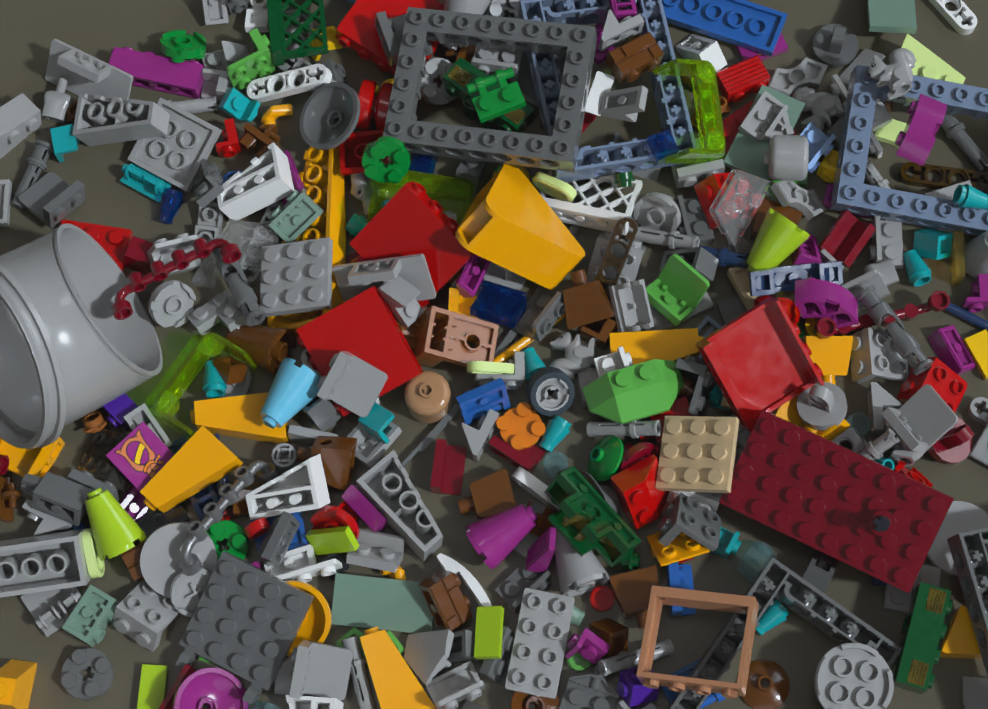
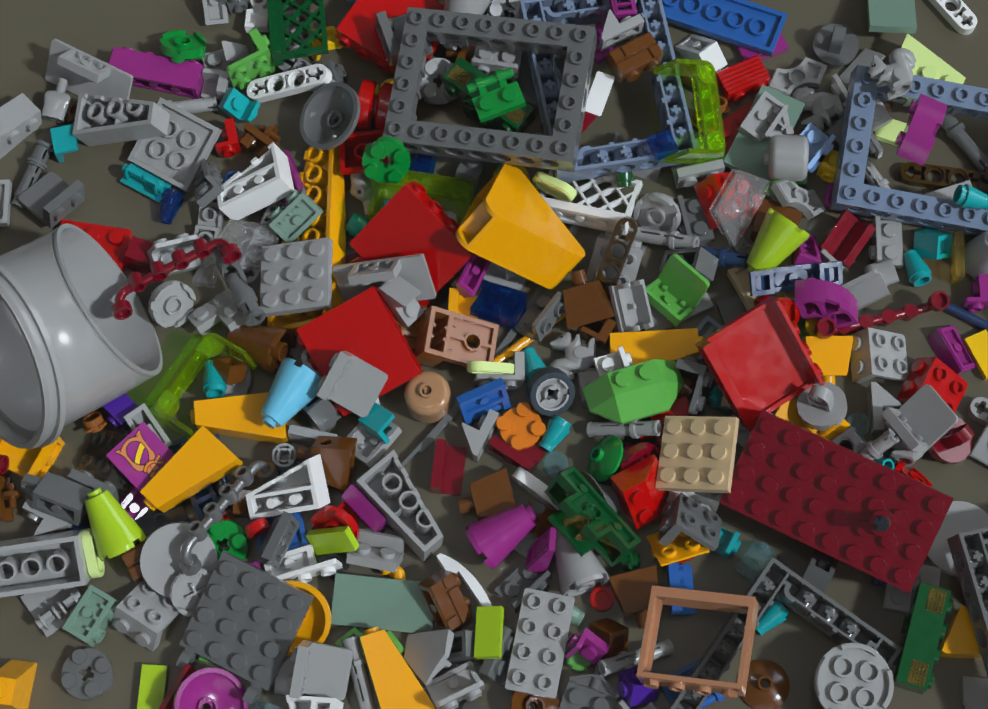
light orange arm [261,104,293,127] -> none
light grey slope [600,85,648,122] -> none
dark grey piece [856,285,933,375] -> none

